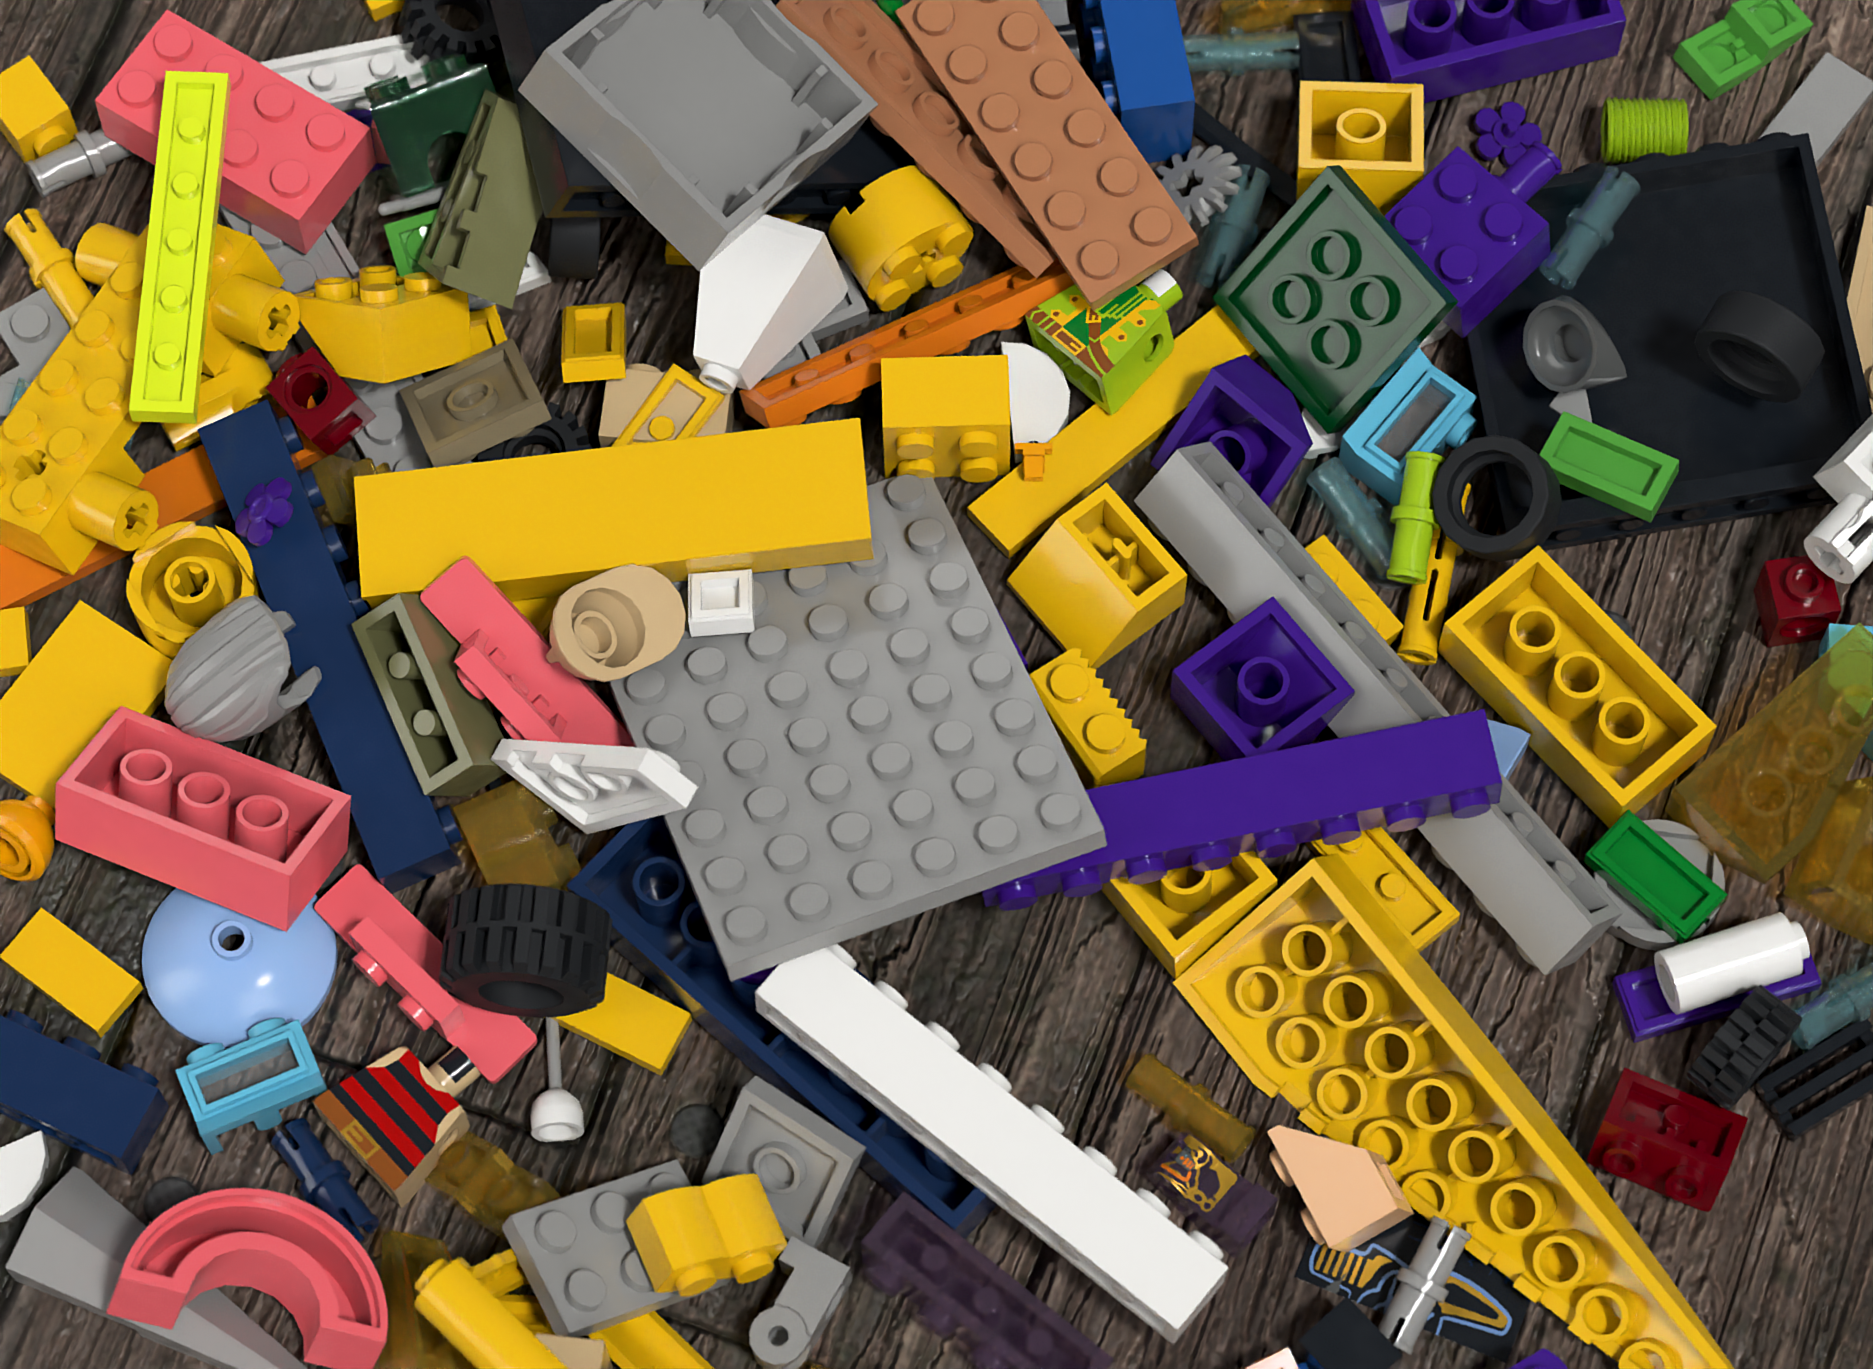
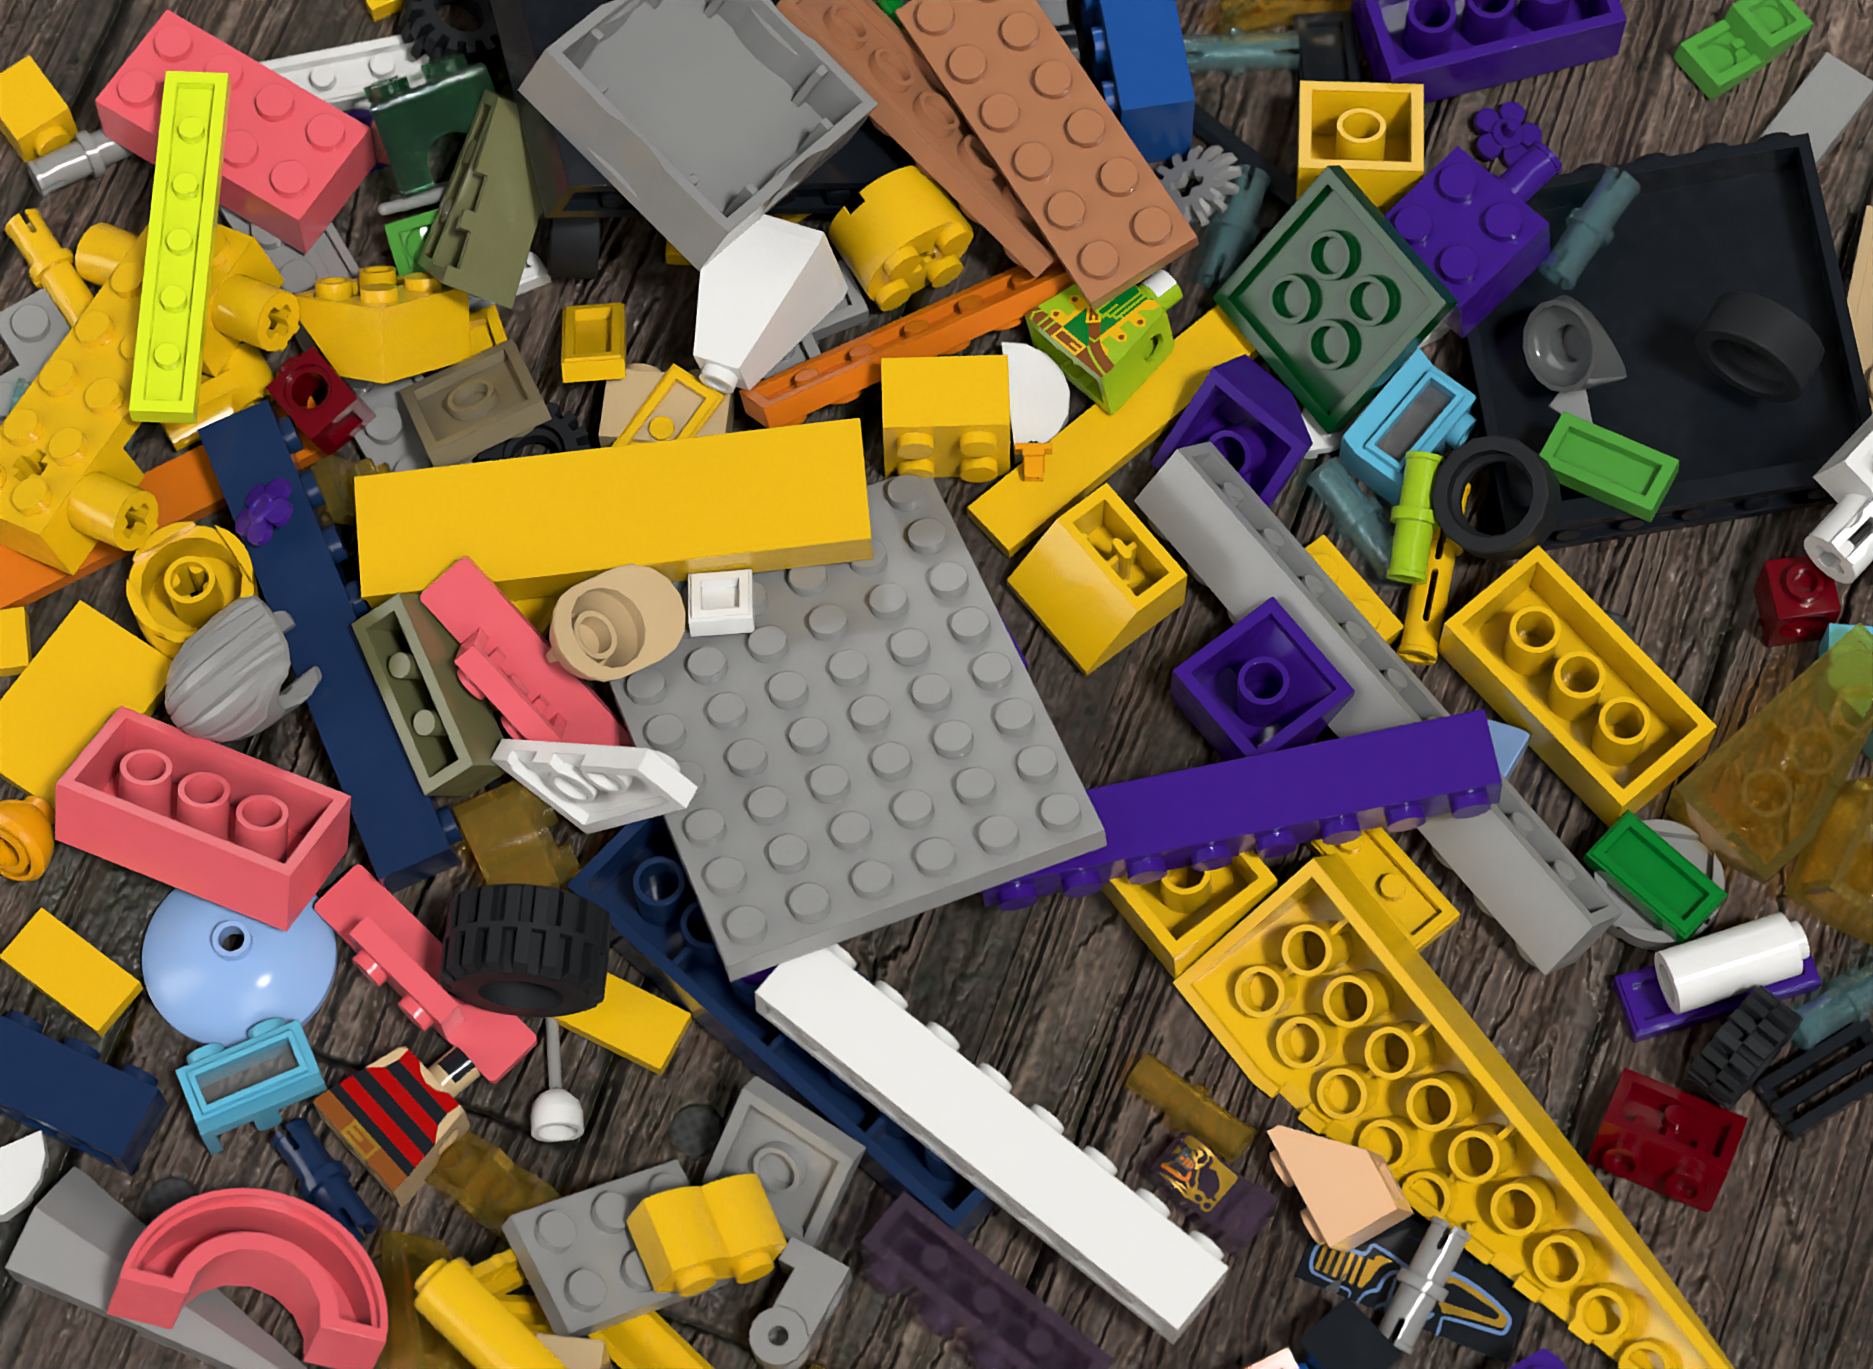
yellow brick [1029,647,1147,789] -> none
lime piece [1601,97,1689,164] -> none

